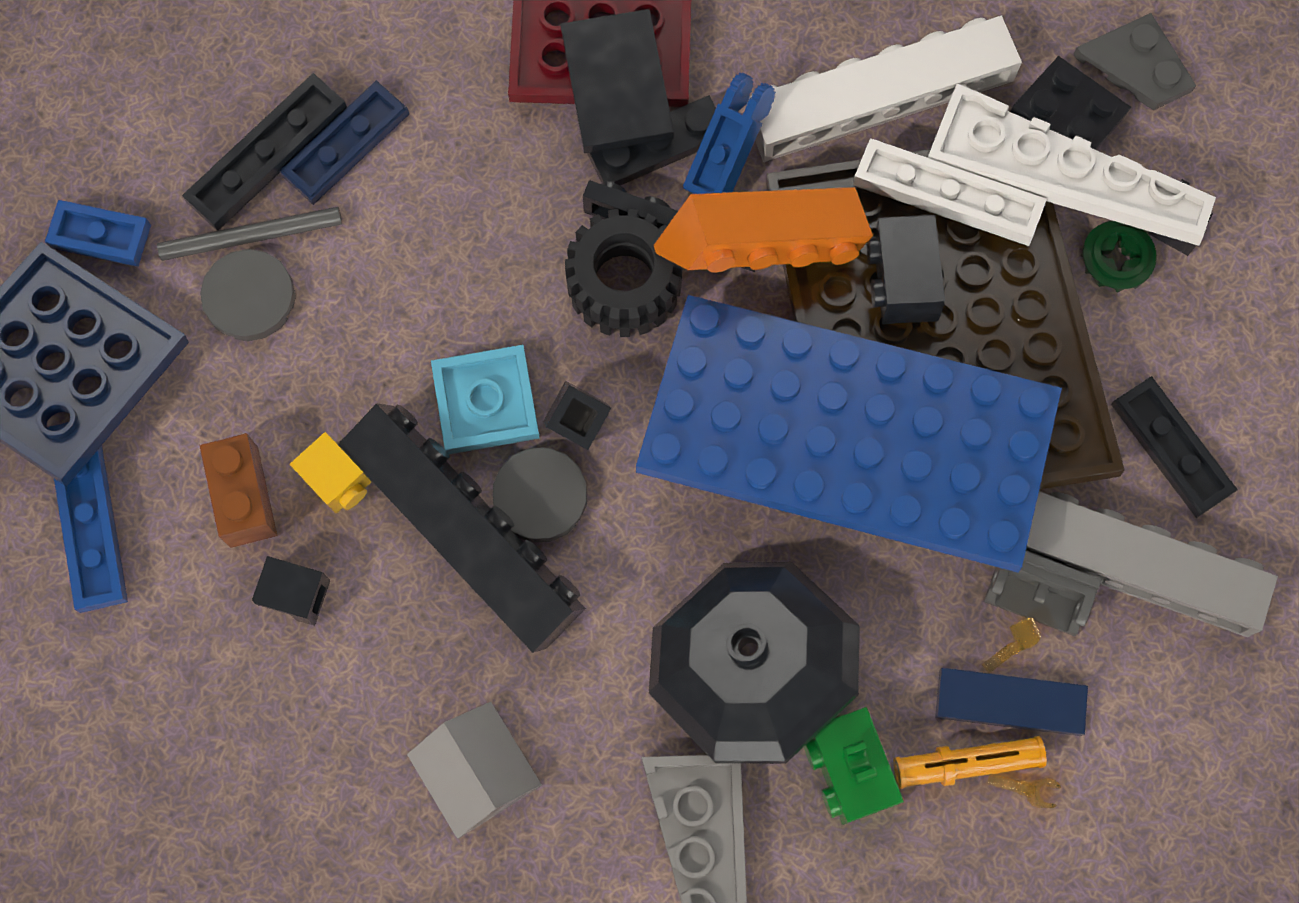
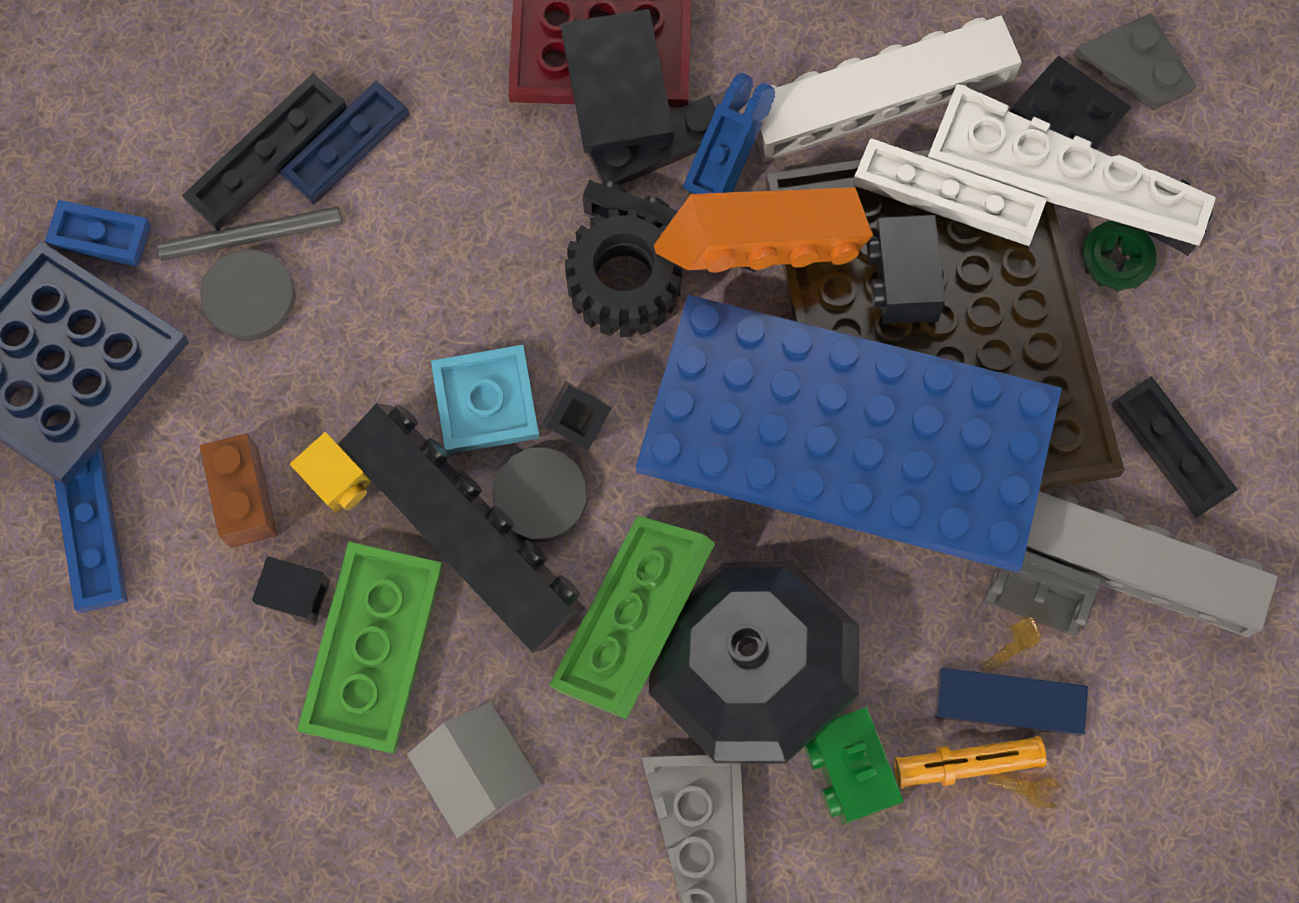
none -> bright green plate [297,542,444,755]
none -> bright green plate [549,515,715,720]

